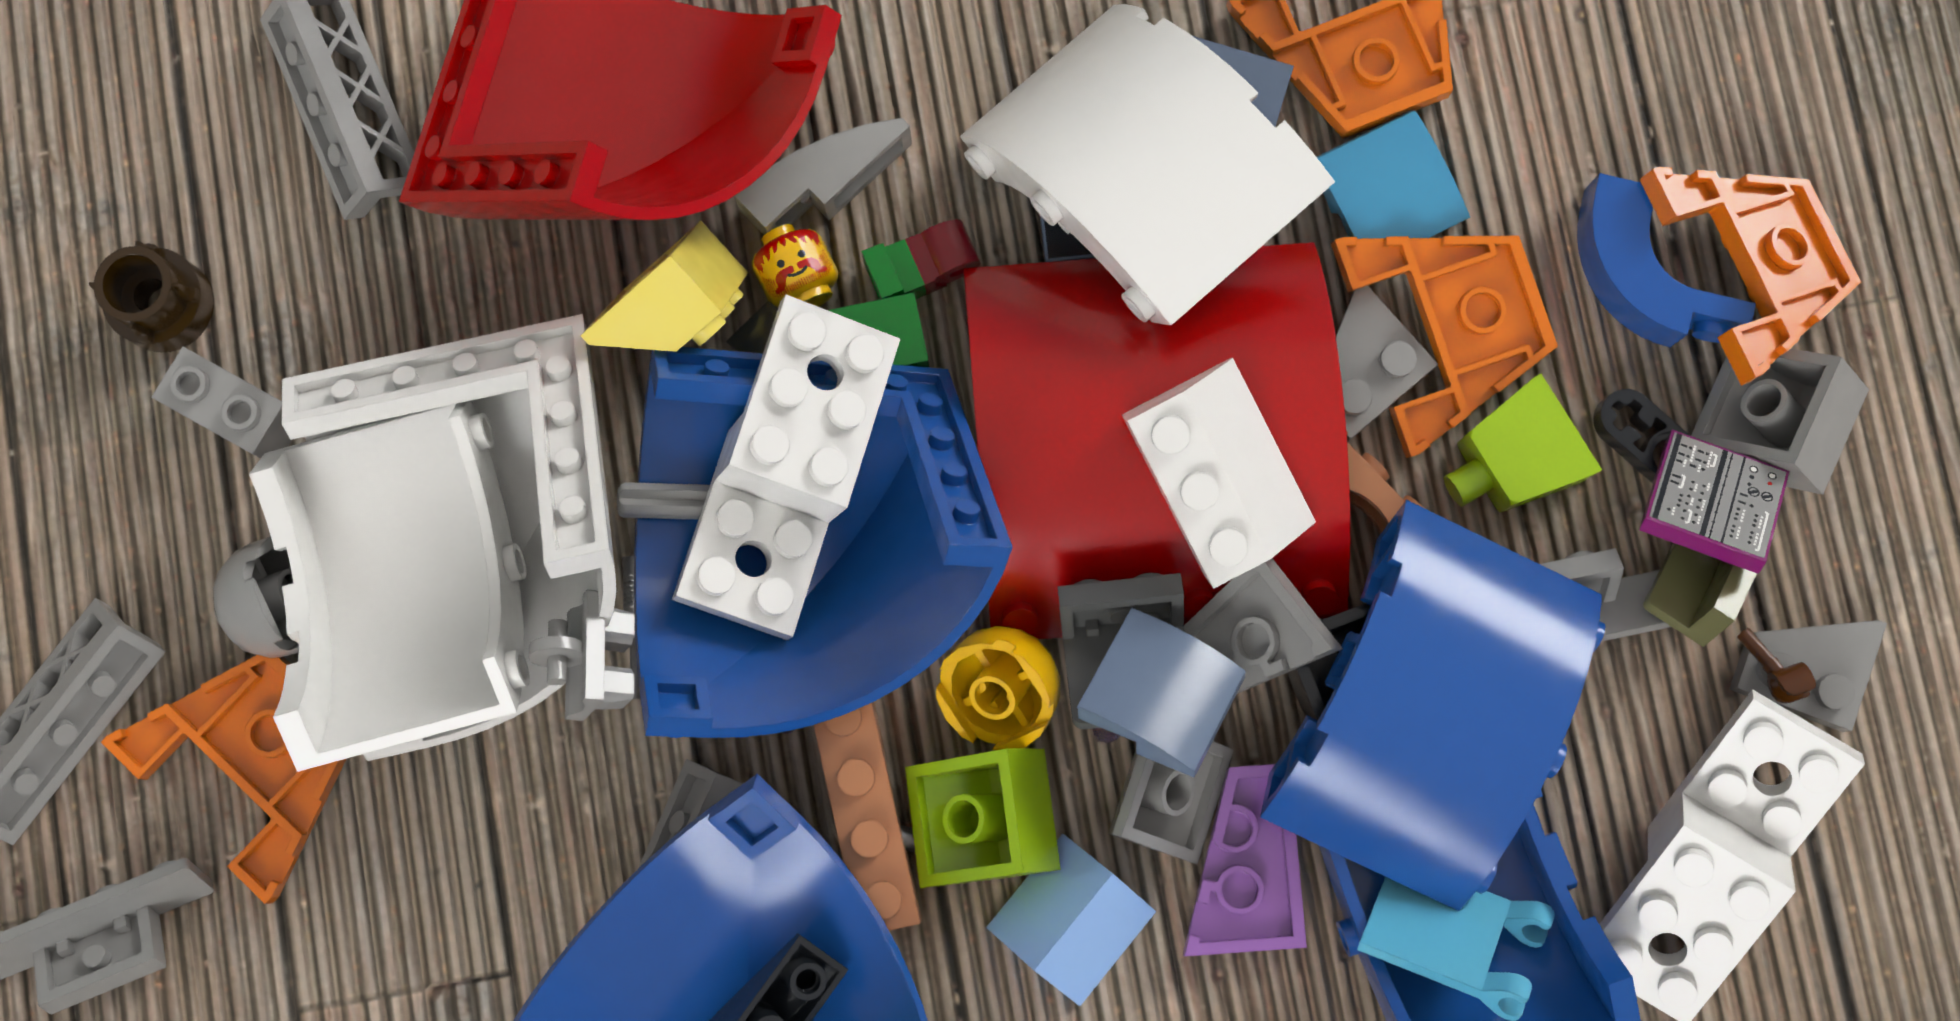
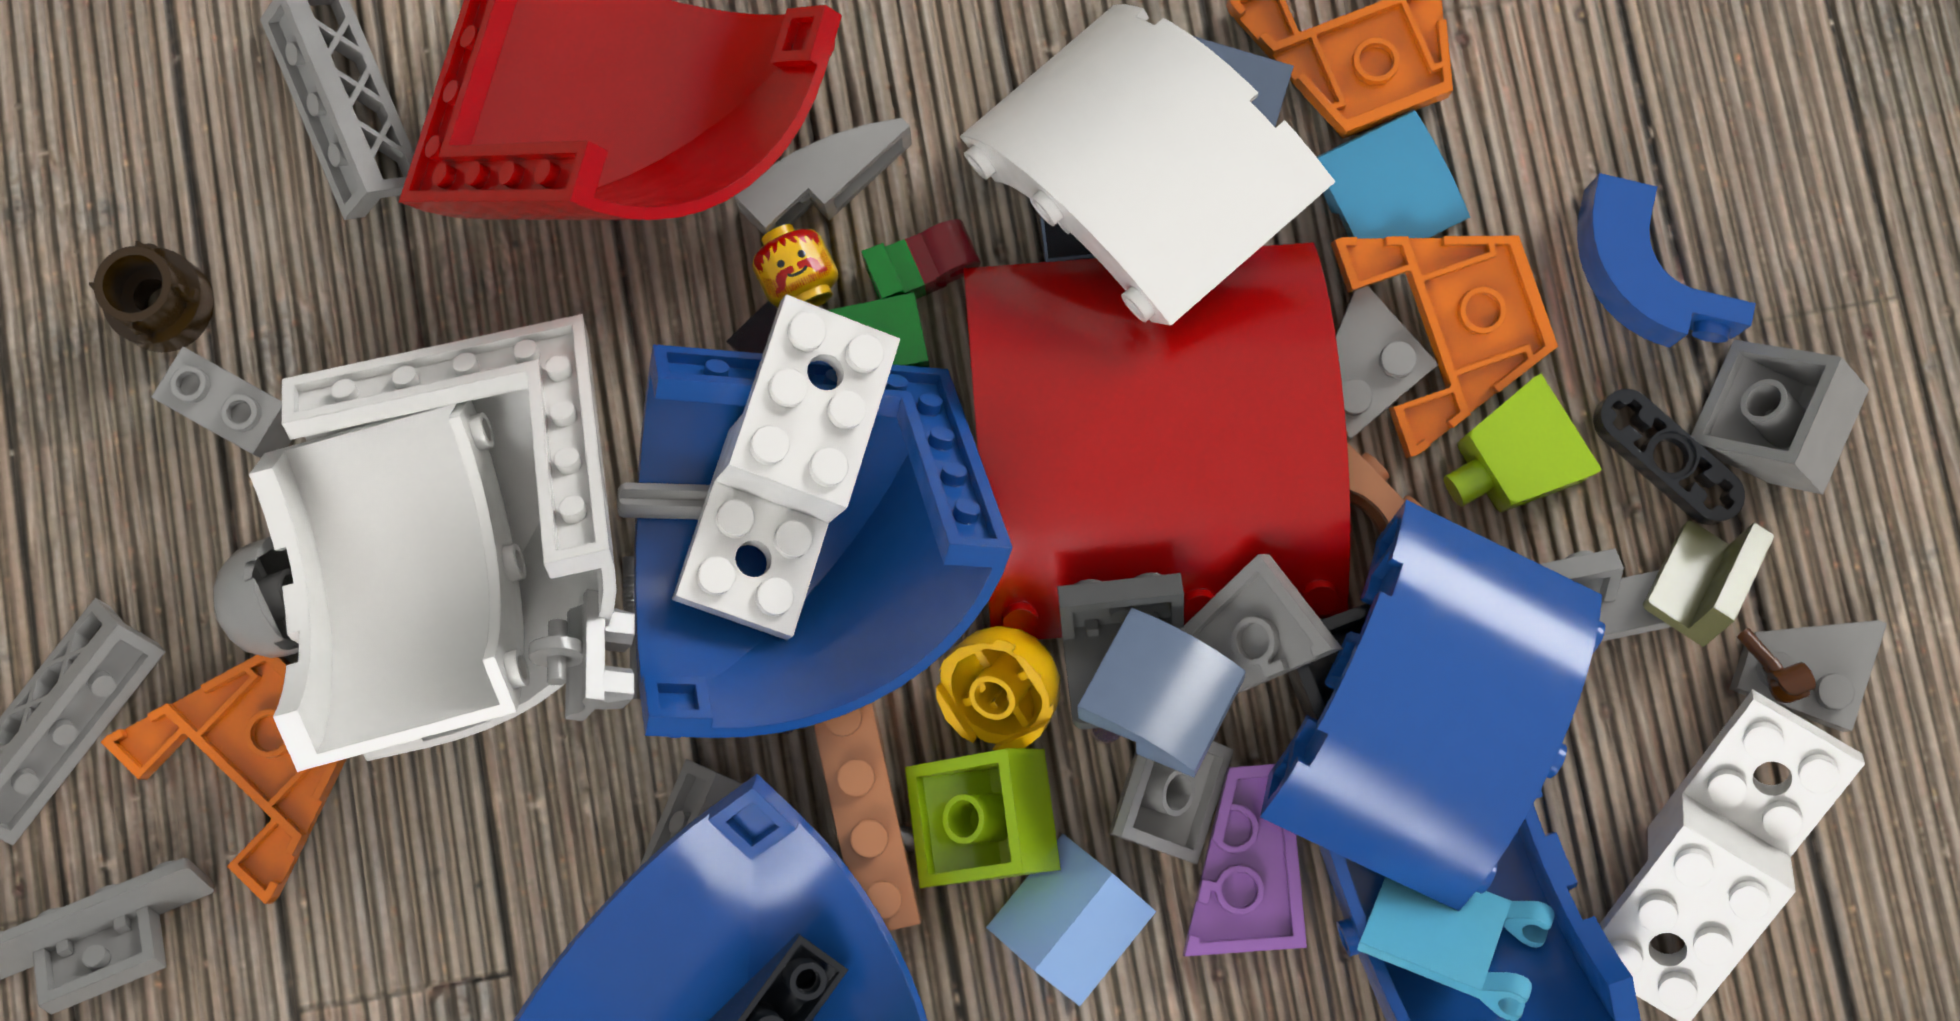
light yellow slope [581,220,749,352] -> none
white slope [1122,358,1316,588] -> none
orange wing [1639,167,1861,386] -> none
tile [1639,430,1790,574] -> none

